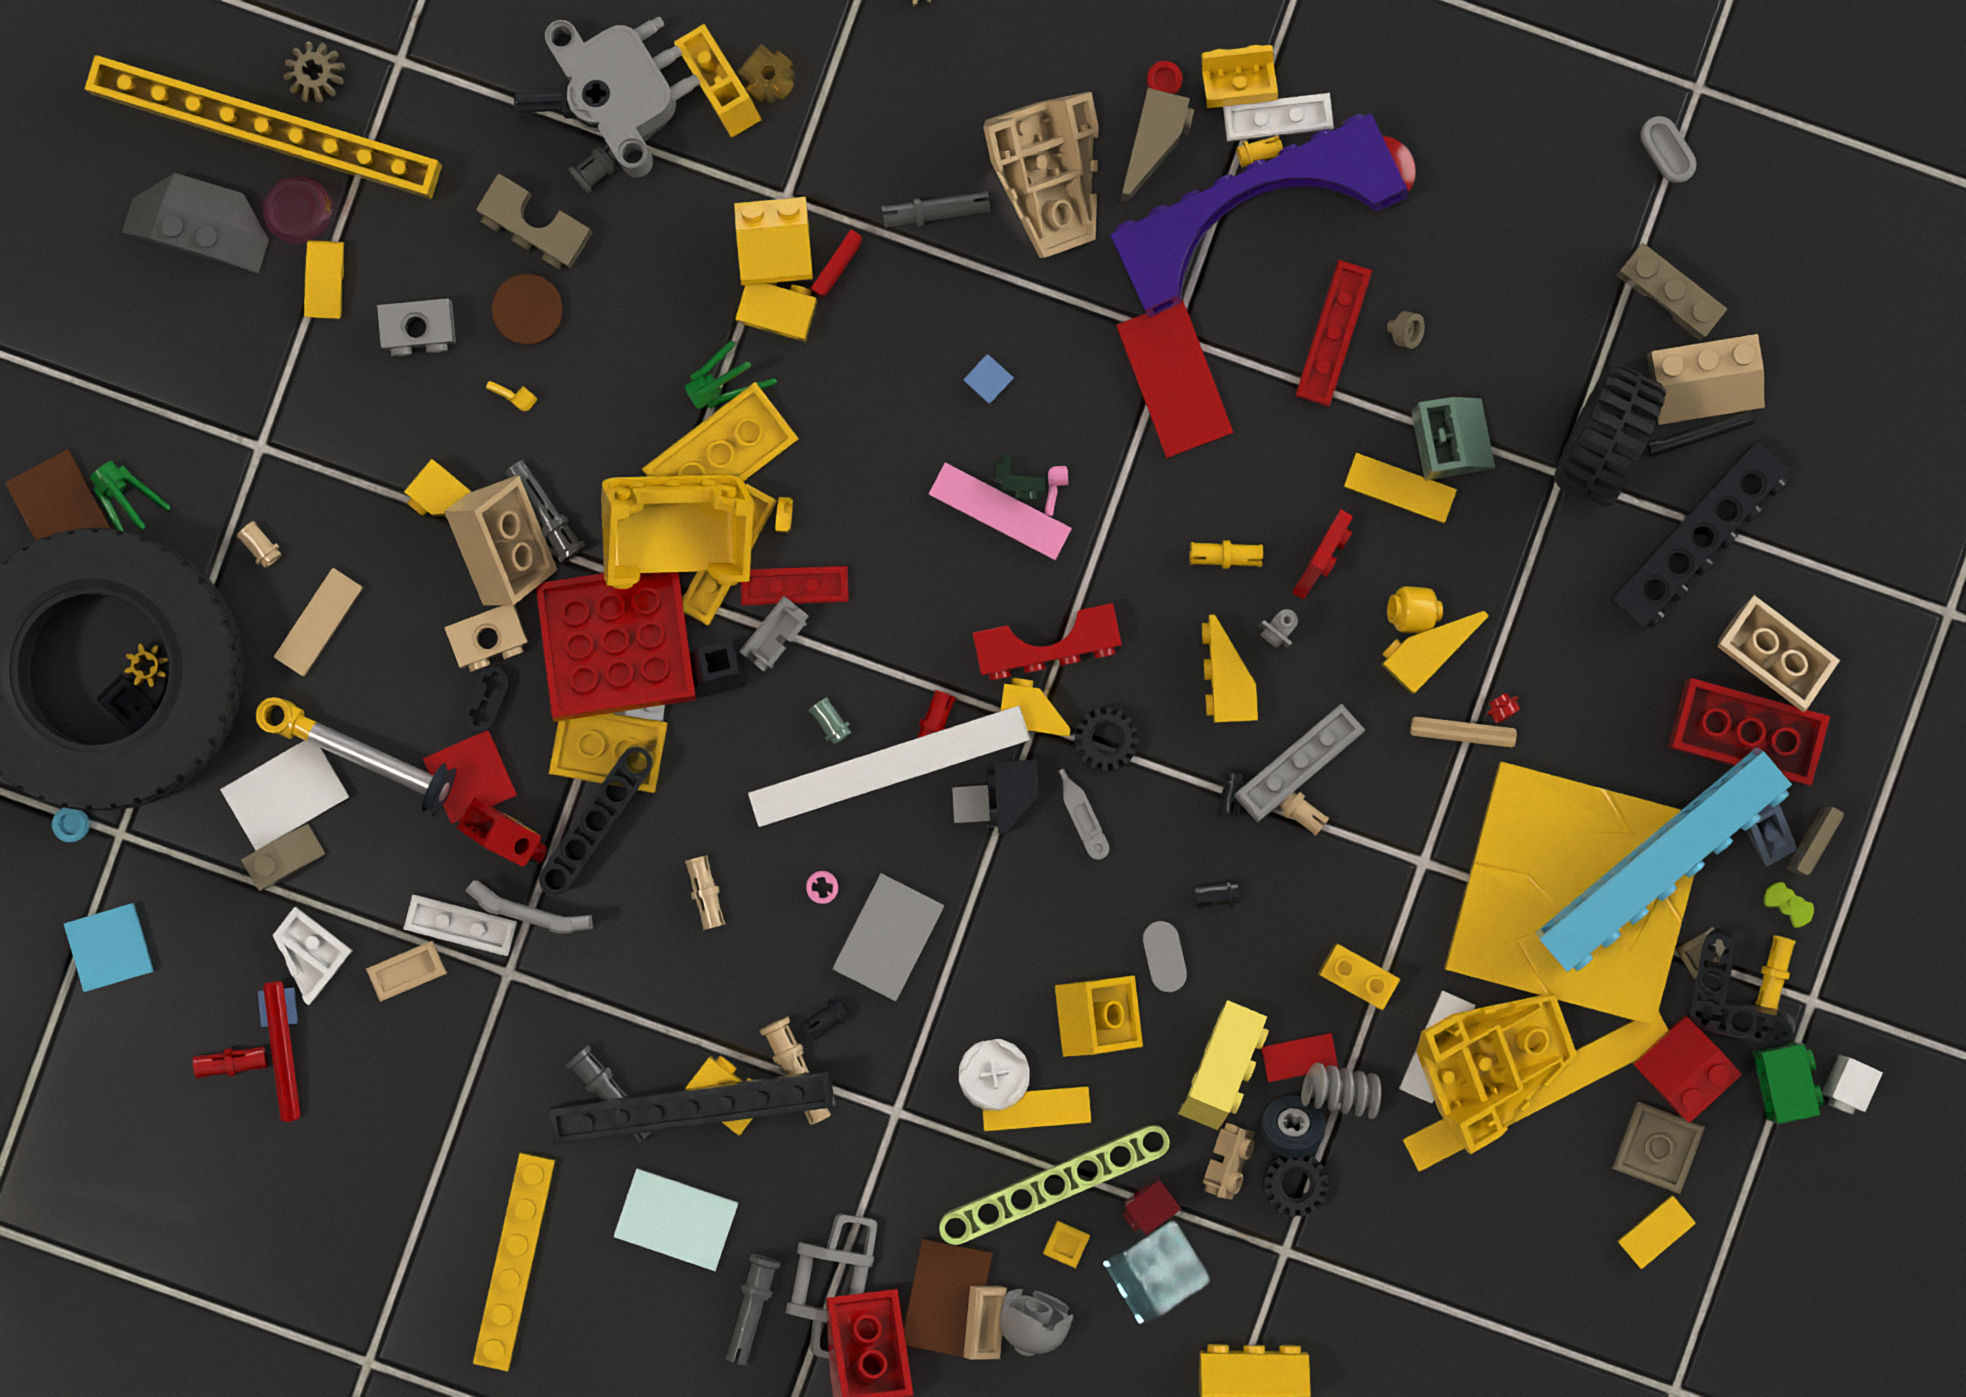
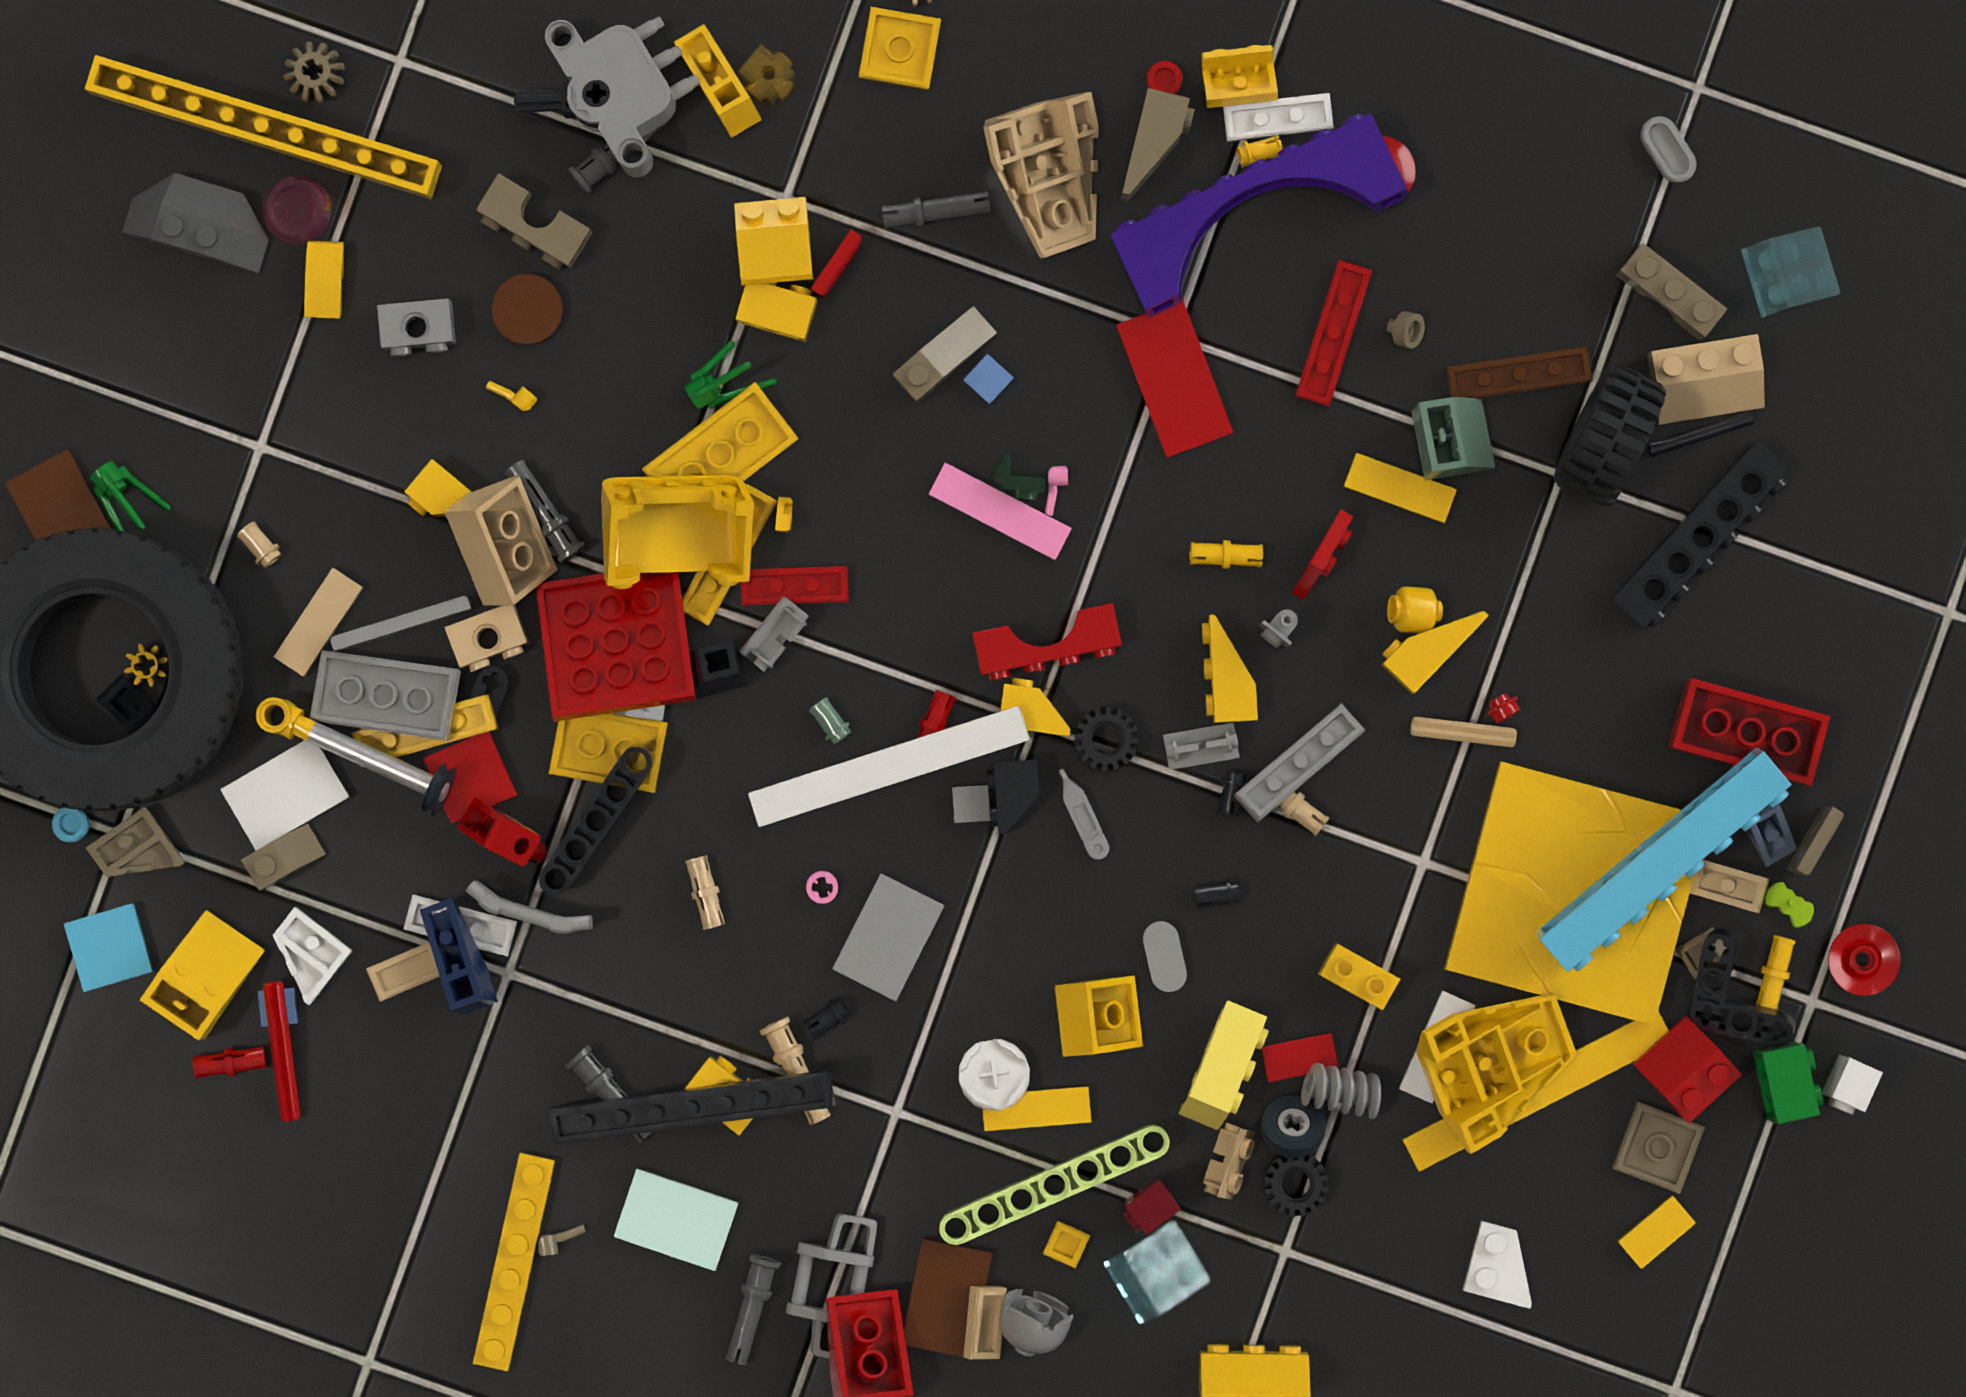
tan slope [1717,595,1840,712] -> none
none -> dark tan wing [86,806,185,877]
none -> yellow slope [140,910,265,1040]
none -> light grey tile [310,650,461,741]
none -> light grey tile [330,596,474,652]
none -> yellow tile [352,694,498,767]
none -> dark blue slope [420,898,498,1014]
none -> dark tan hand [537,1224,586,1256]
none -> yellow tile [858,7,941,90]
none -> slope [893,306,997,404]
none -> light grey hinge [1163,723,1240,770]
none -> reddish brown tile [1445,346,1593,399]
none -> white wing [1462,1221,1532,1309]
none -> tan hinge [1690,860,1769,914]
none -> clear light blue bracket [1741,227,1840,318]
none -> red dish [1828,924,1900,996]

